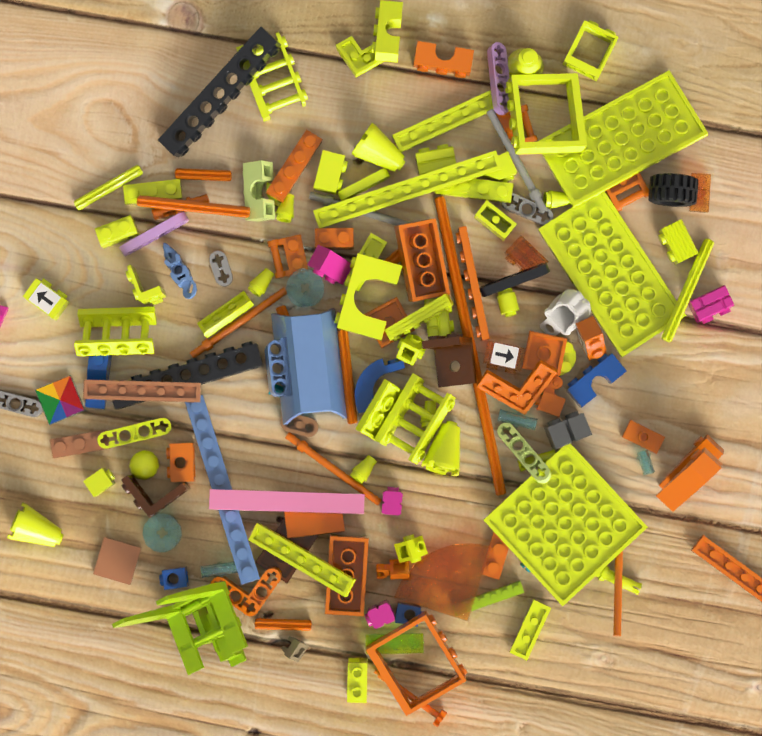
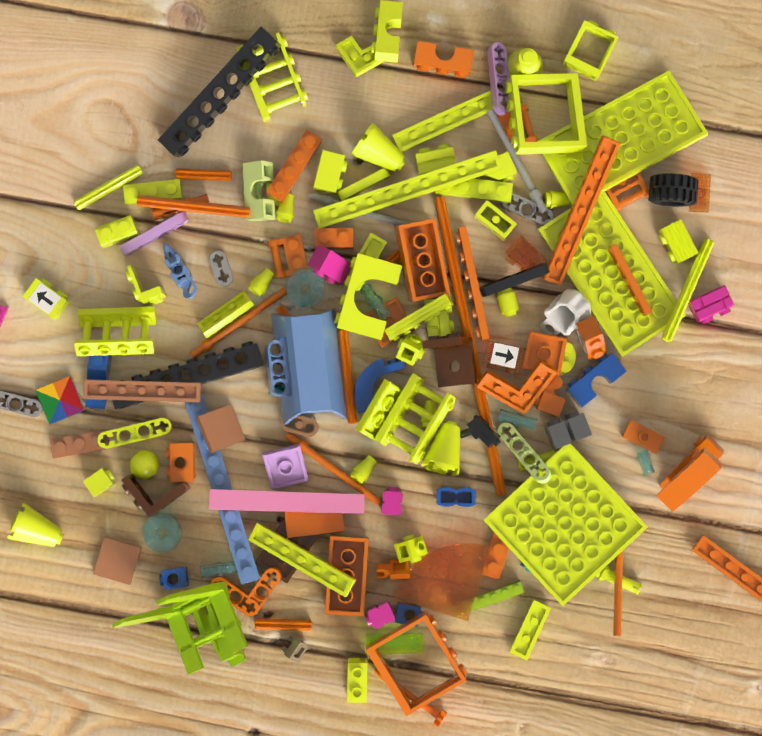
none -> nougat tile [196,404,245,453]
none -> lavender tile [262,444,309,490]
none -> clear light blue pin [360,284,391,320]
none -> blue brick [436,487,476,507]
none -> black piece [460,415,501,448]
none -> orange tile [542,135,621,286]
none -> orange tile [608,243,652,316]

